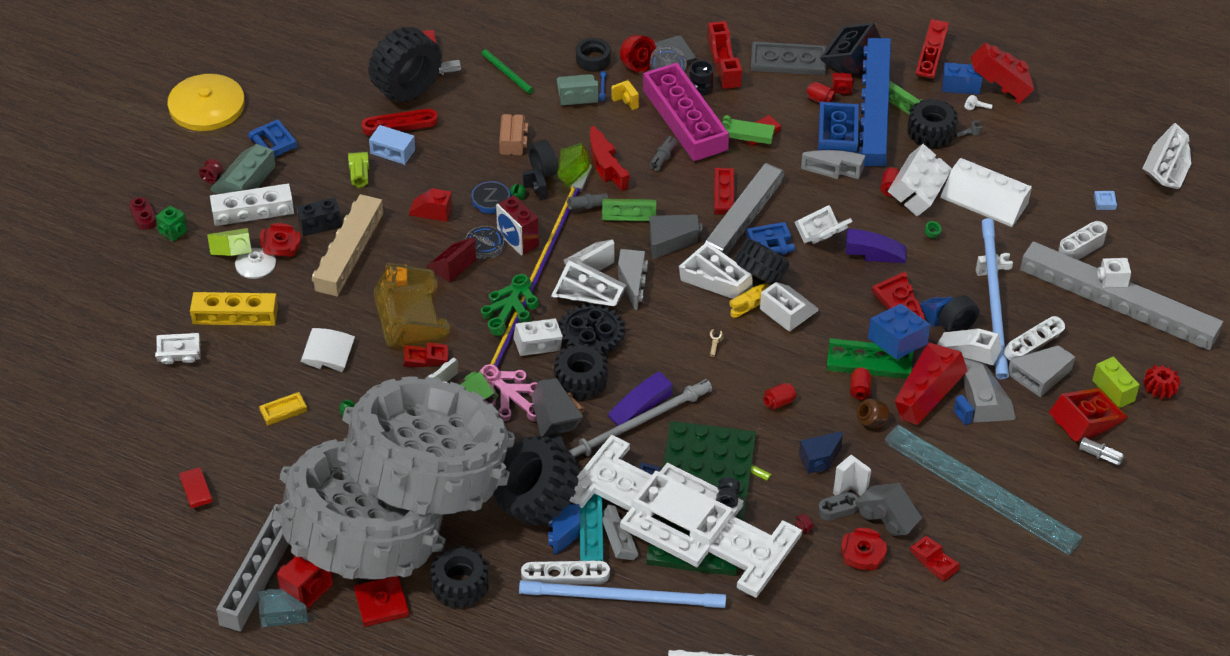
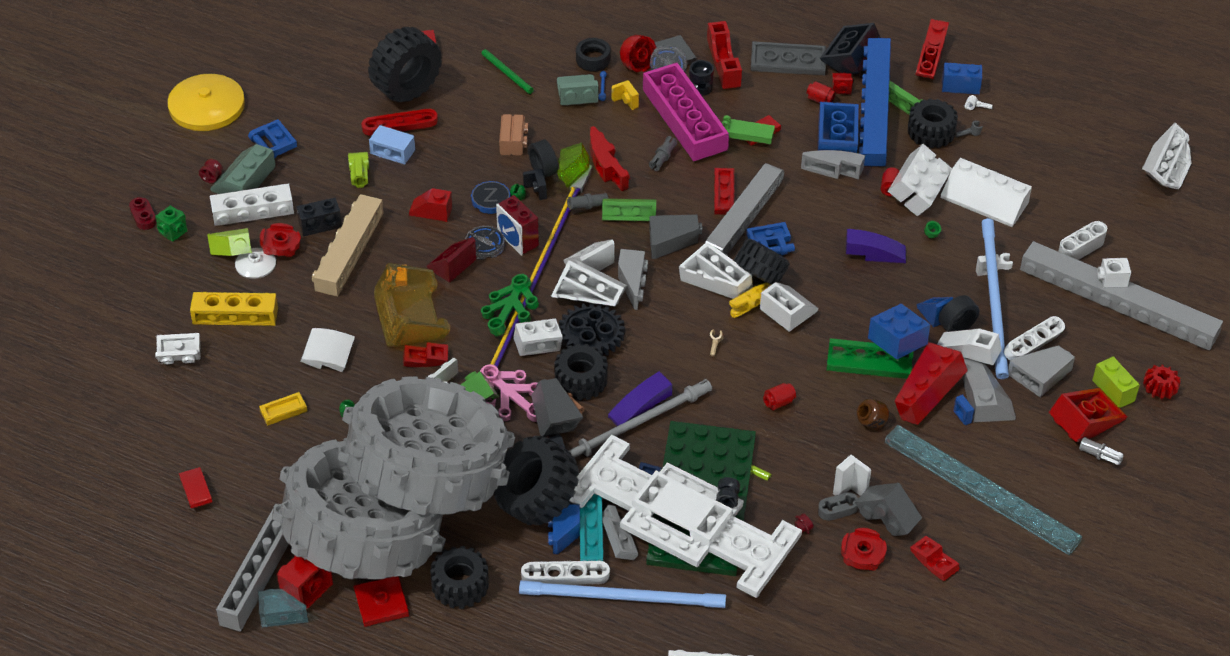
light grey axle [439,60,461,75] -> none
white bracket [794,205,853,244] -> none
dark blue slope [799,431,843,474] -> none
red brick [850,368,872,400] -> none
red wing [872,271,925,320] -> none
red wedge [971,42,1034,104] -> none
light blue tile [1094,191,1117,210] -> none

